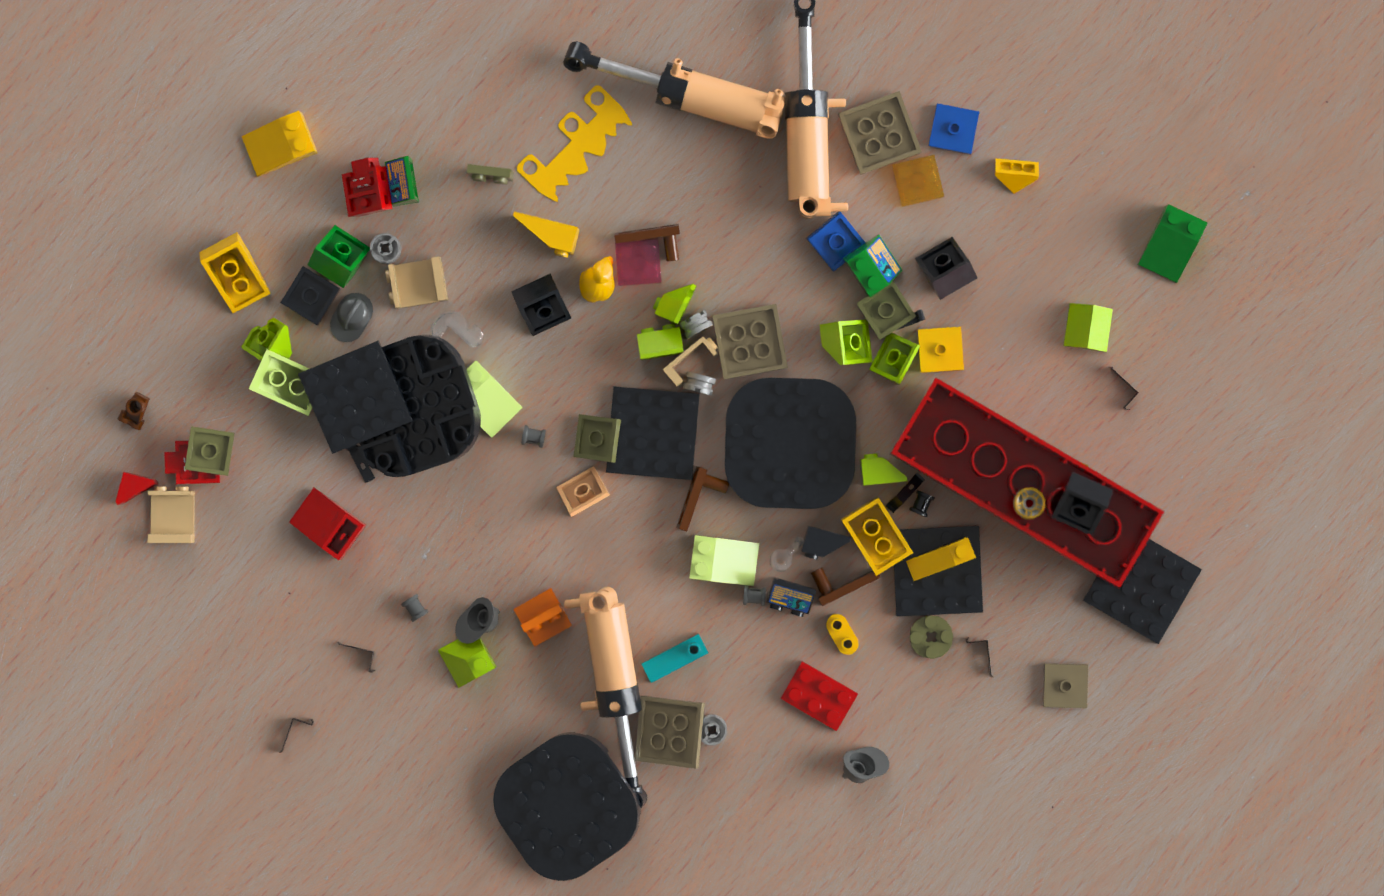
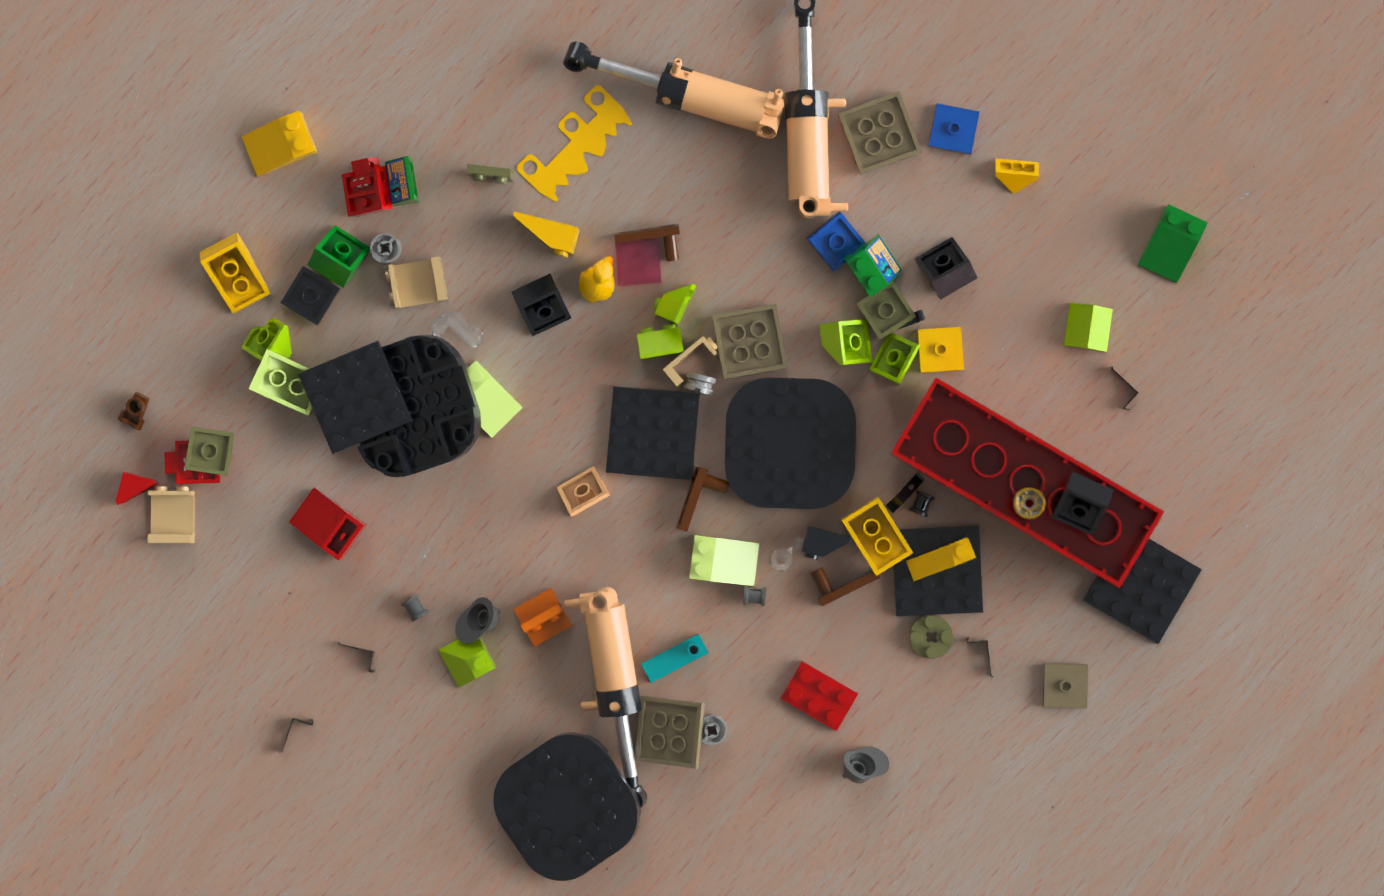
dark grey piece [330,293,373,342] -> none
black piece [346,445,375,483] -> none
dark grey bush [521,425,546,448] -> none
olive plate [573,414,621,463] -> none
light grey wheel [679,310,713,339] -> none
slope [767,577,816,617] -> none
yellow plate [826,614,859,655] -> none
lime slope [859,453,907,485] -> none
clear yellow plate [892,155,944,207] -> none

